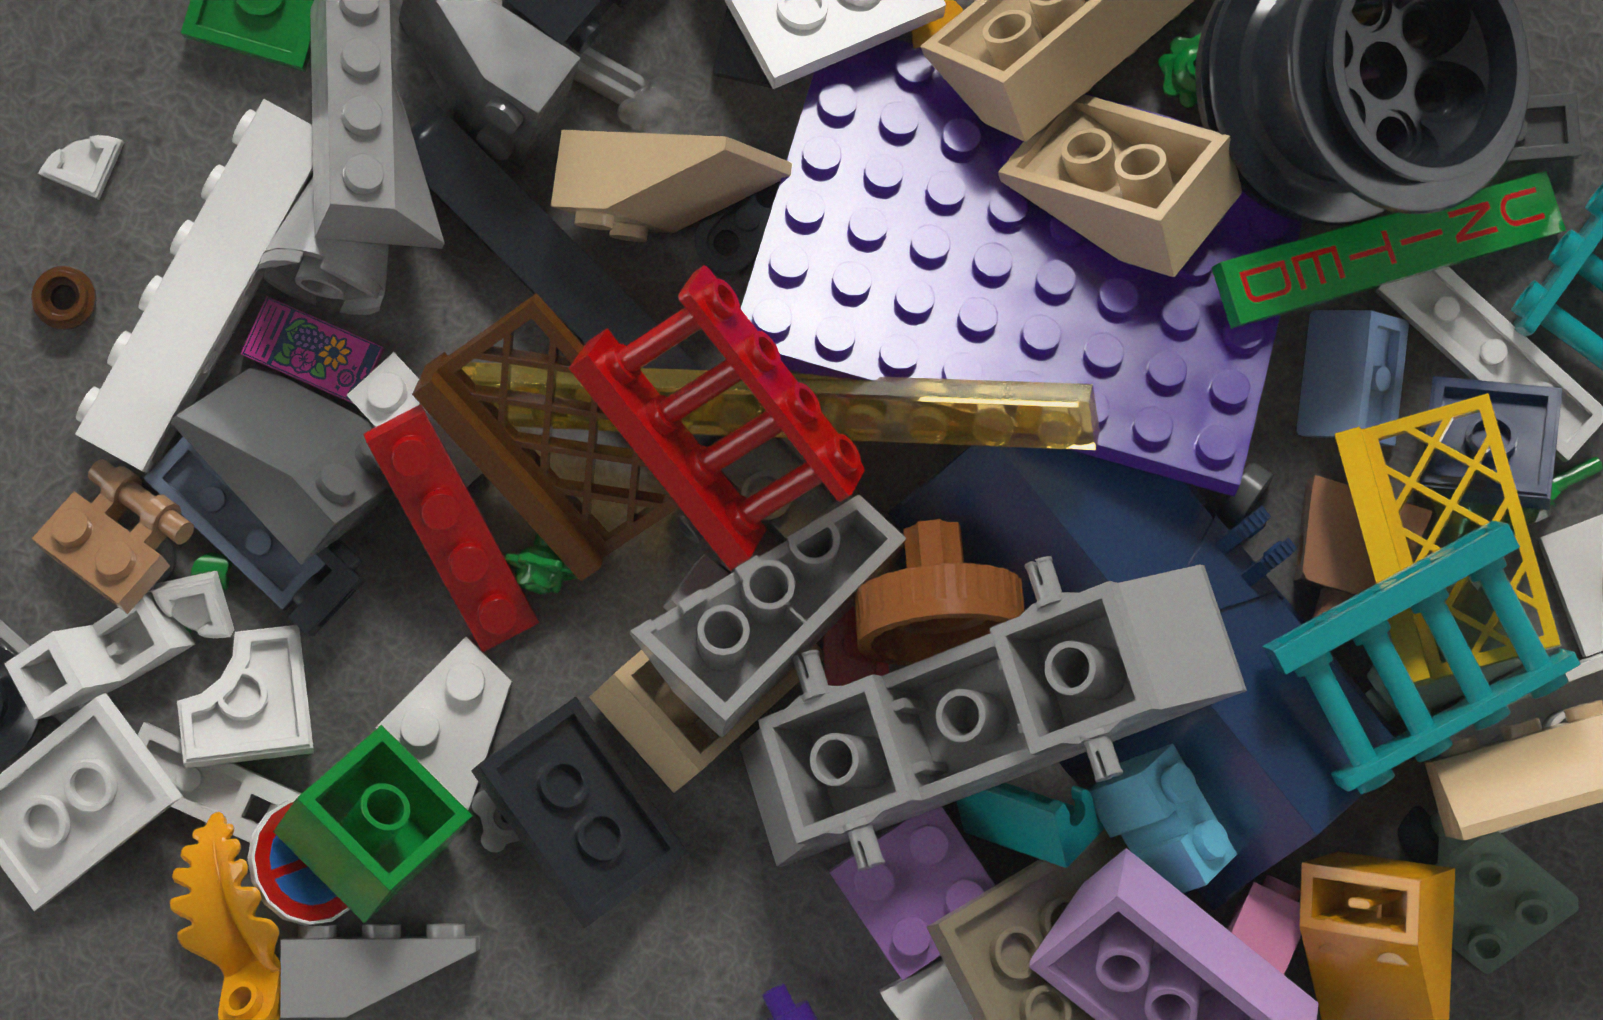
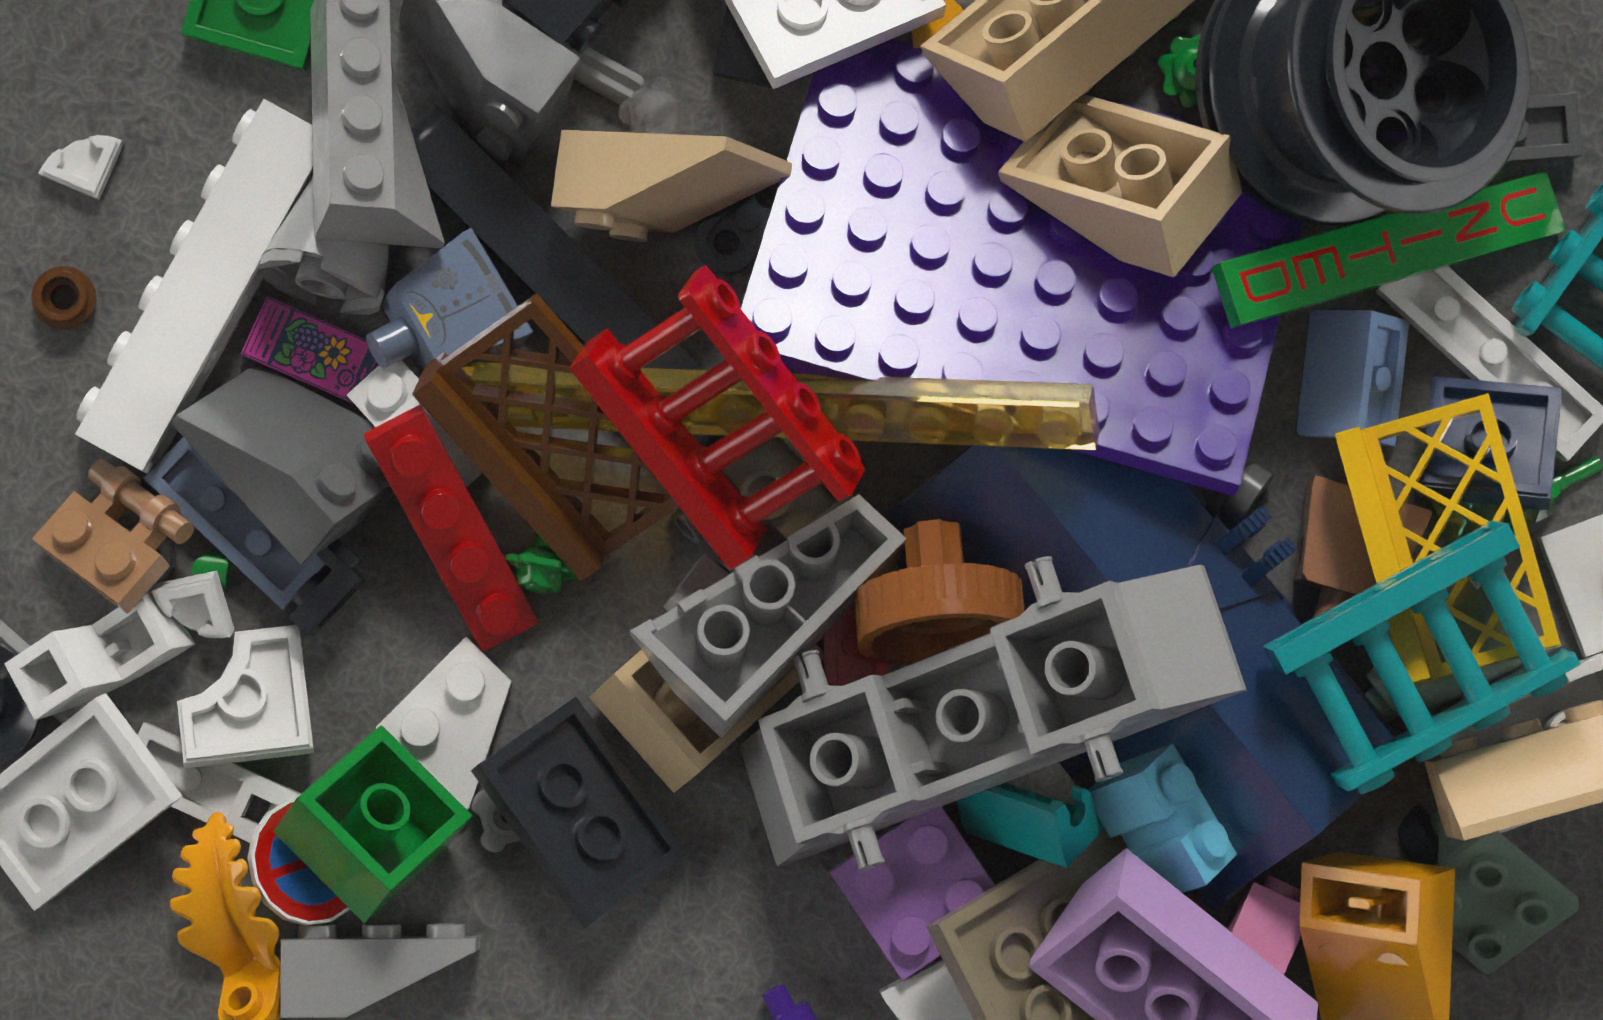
none -> sand blue torso [366,228,533,374]

